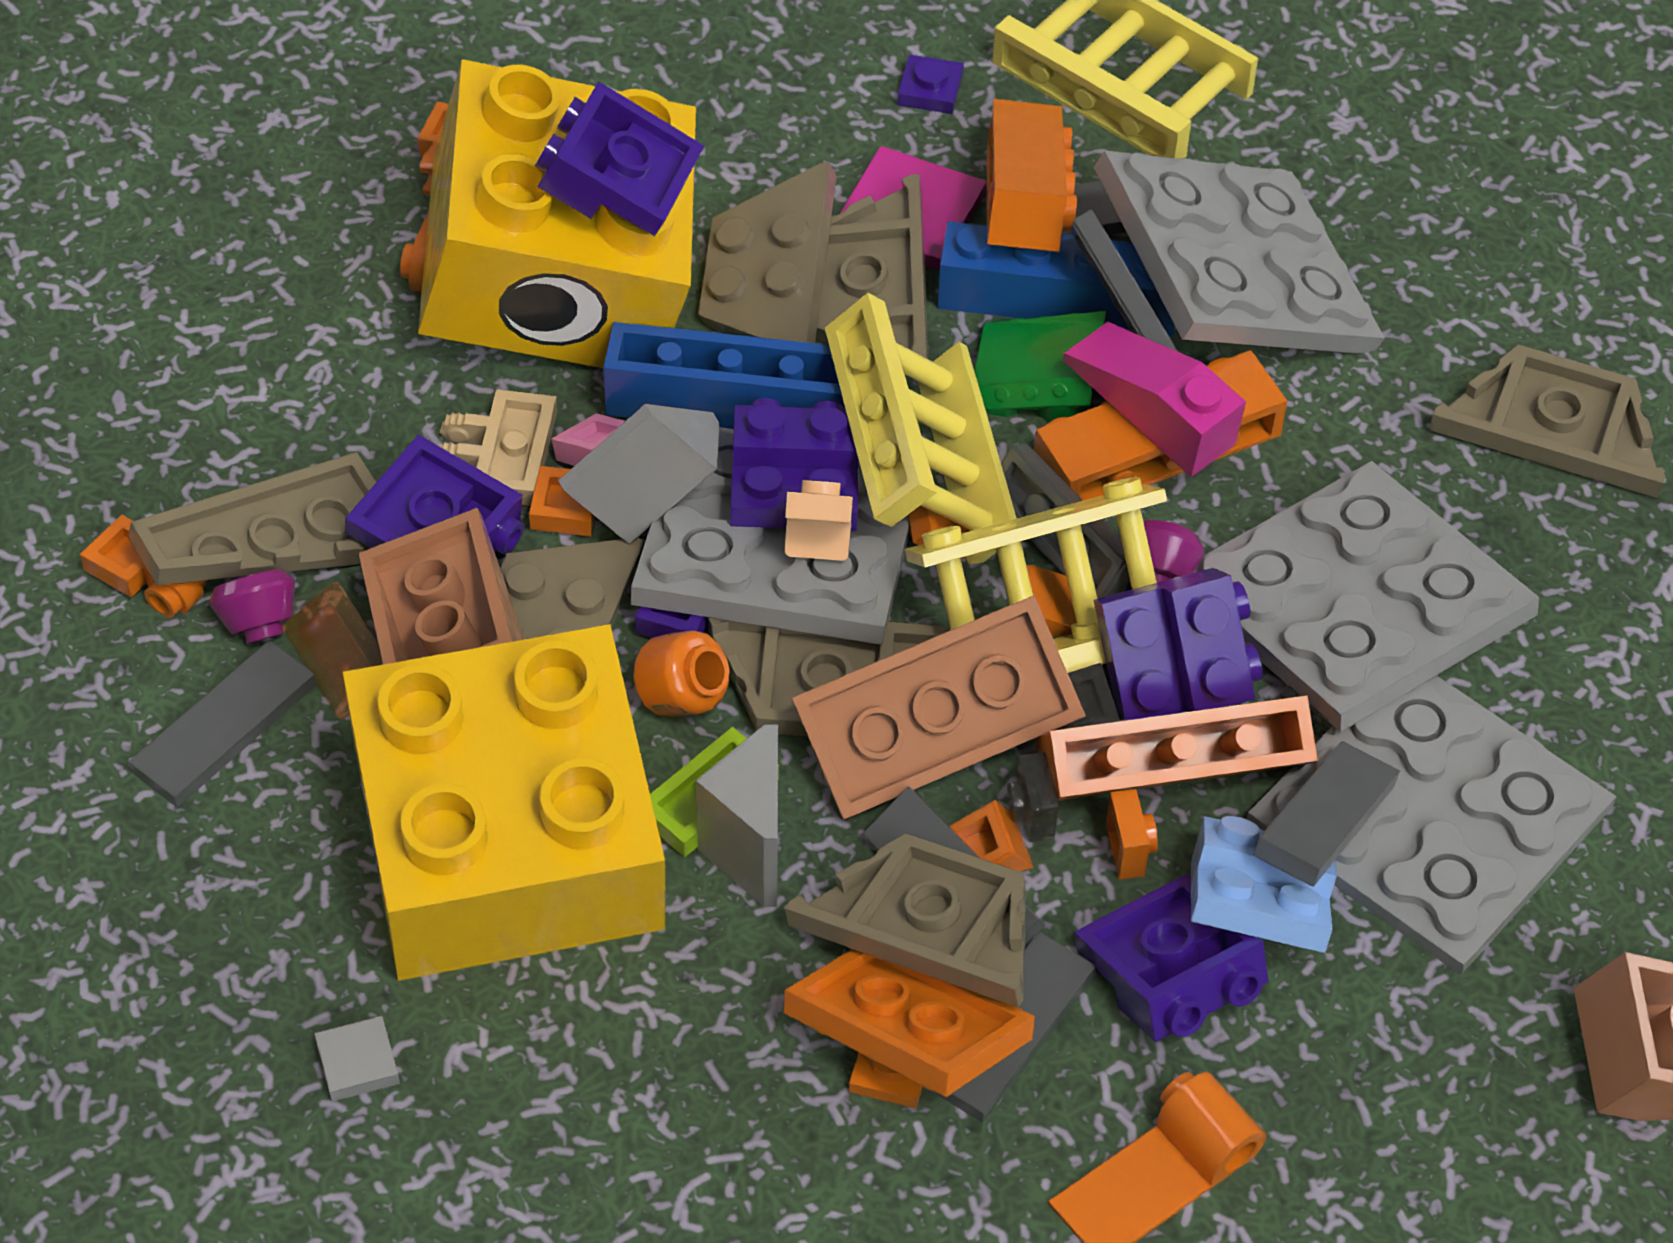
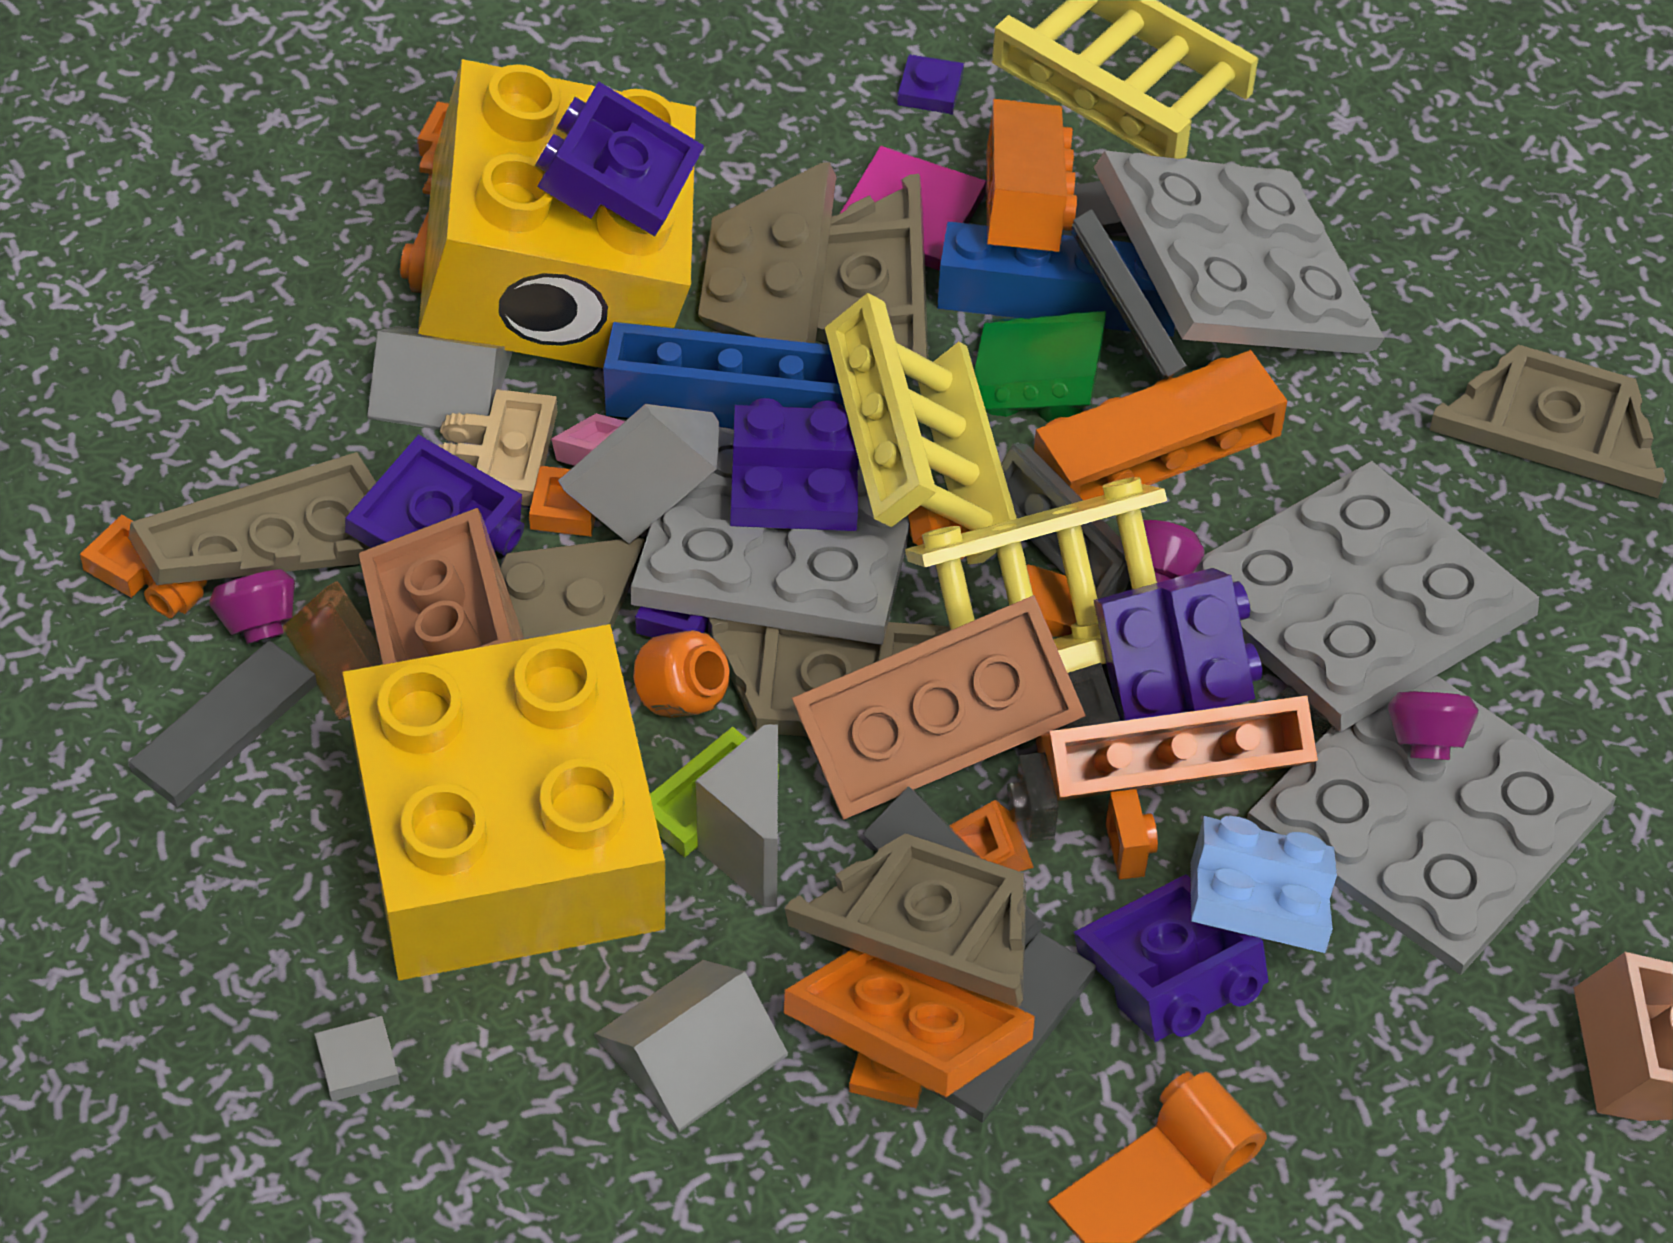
light nougat bracket [785,480,853,561] -> none
dark pink slope [1063,322,1246,477] -> none
dark grey tile [1253,741,1400,887] -> none
none -> light grey slope [368,326,513,430]
none -> light grey slope [594,960,788,1133]
none -> magenta cone [1387,691,1479,760]

